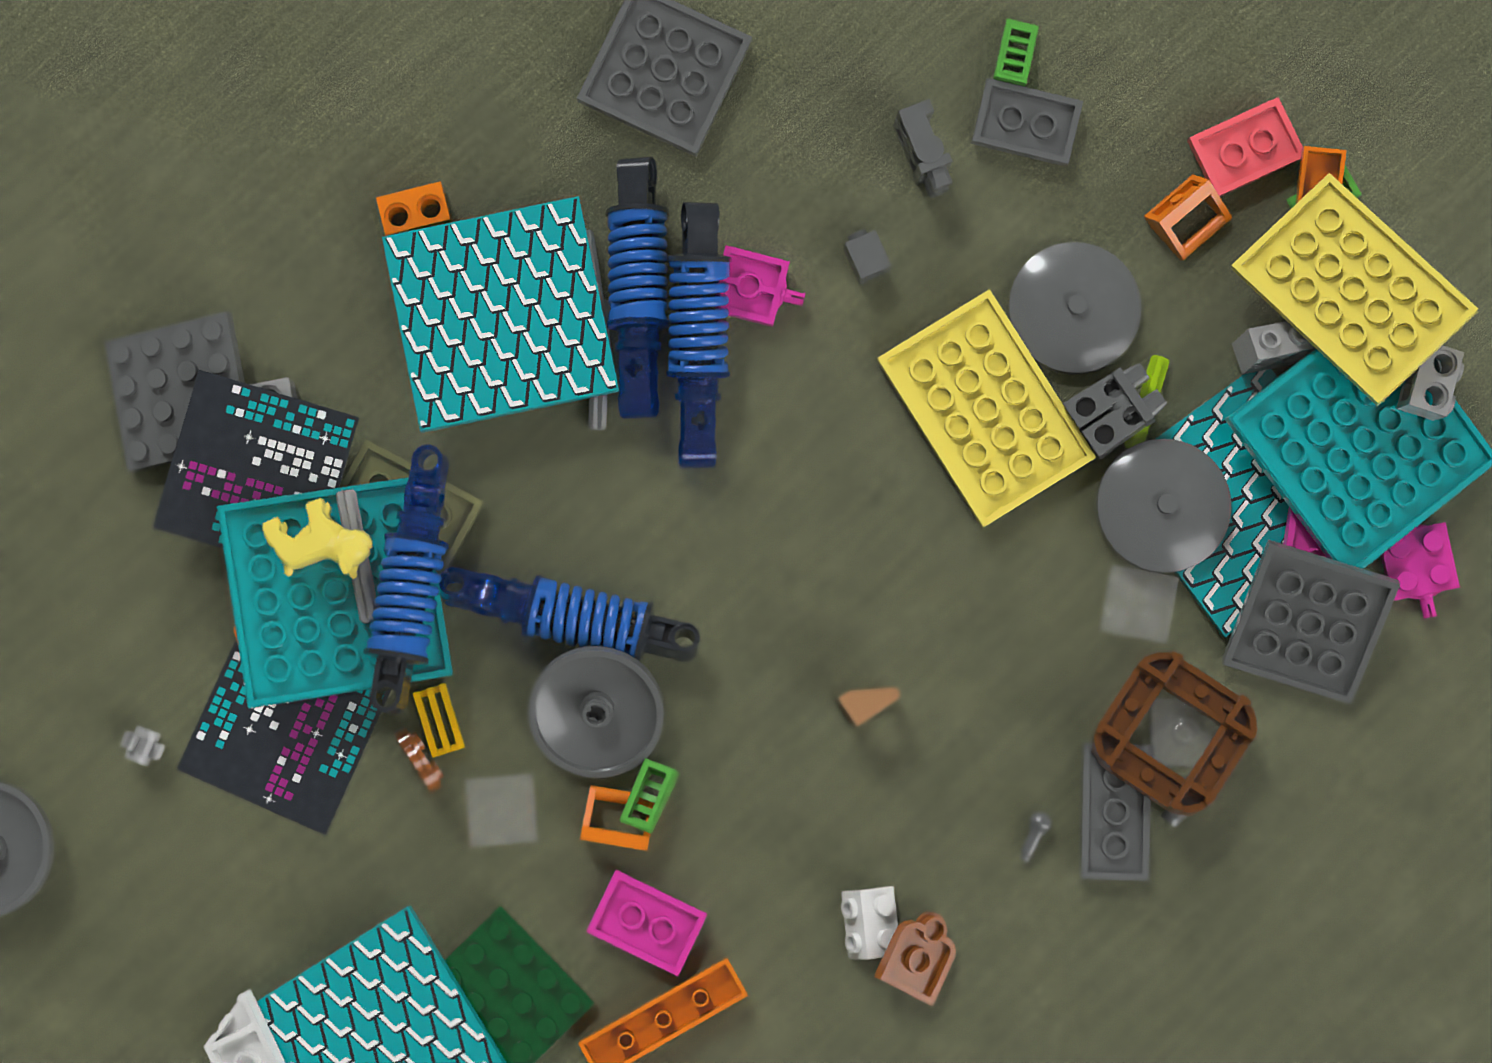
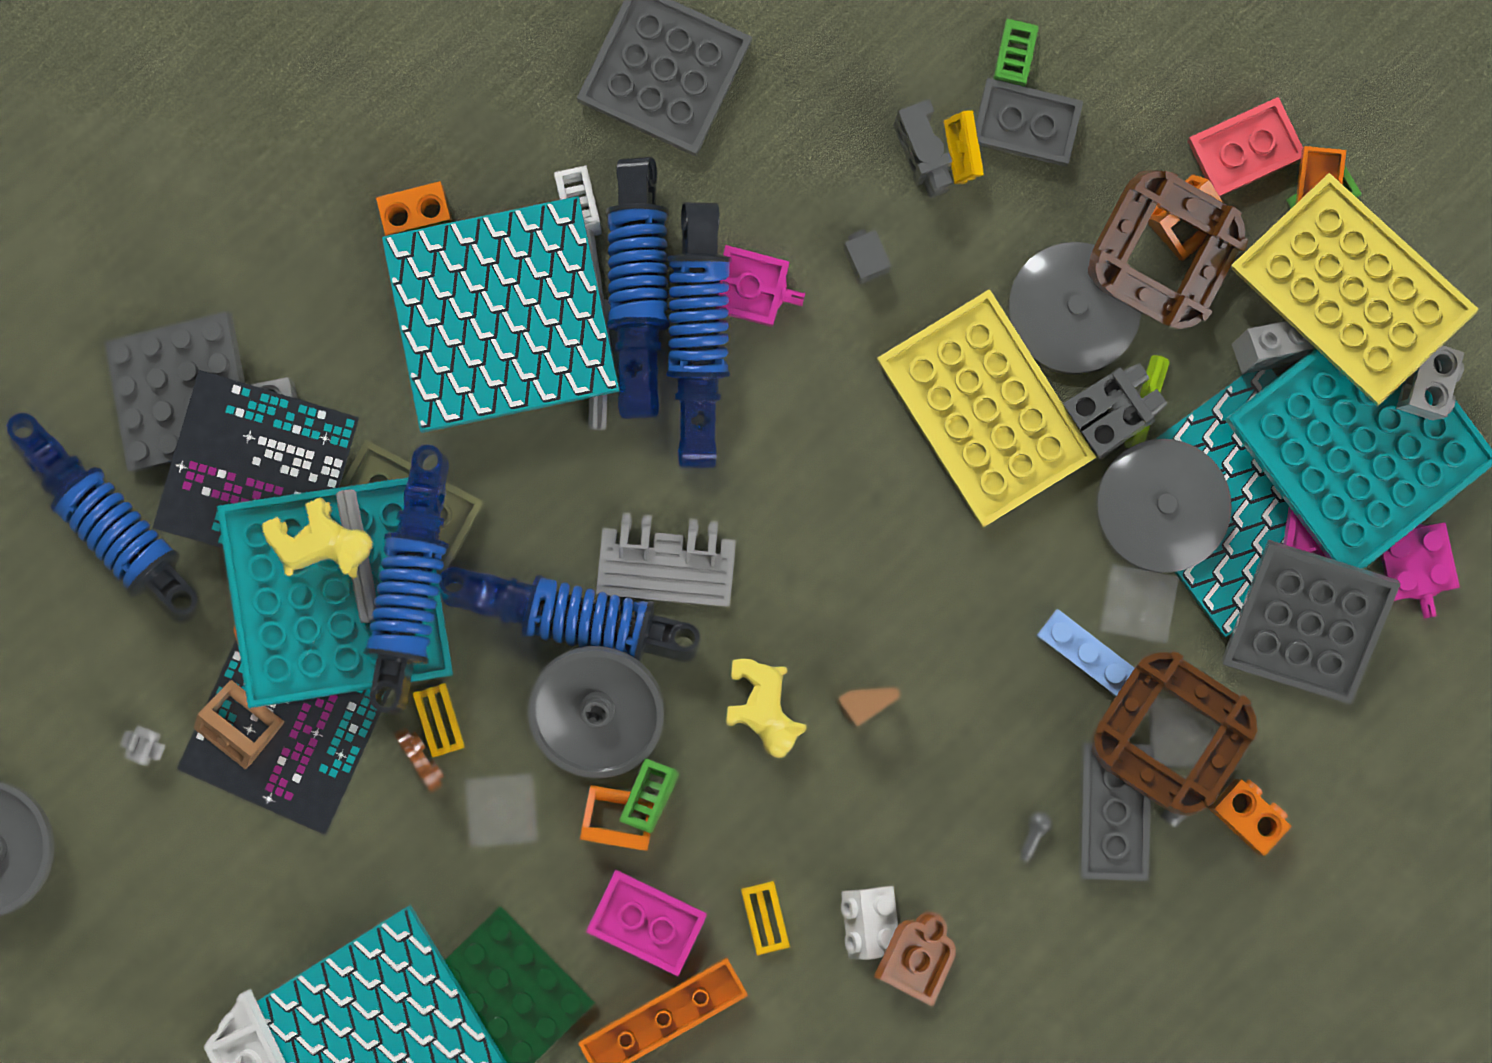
none -> piece [7,413,197,623]
none -> medium nougat tile [193,680,284,769]
none -> white slope [554,166,602,236]
none -> light grey hinge [596,513,736,608]
none -> light yellow animal [726,659,807,758]
none -> yellow tile [741,880,790,956]
none -> yellow tile [944,111,984,184]
none -> light blue plate [1036,609,1135,697]
none -> reddish brown plate [1088,170,1248,329]
none -> orange brick [1208,779,1292,856]

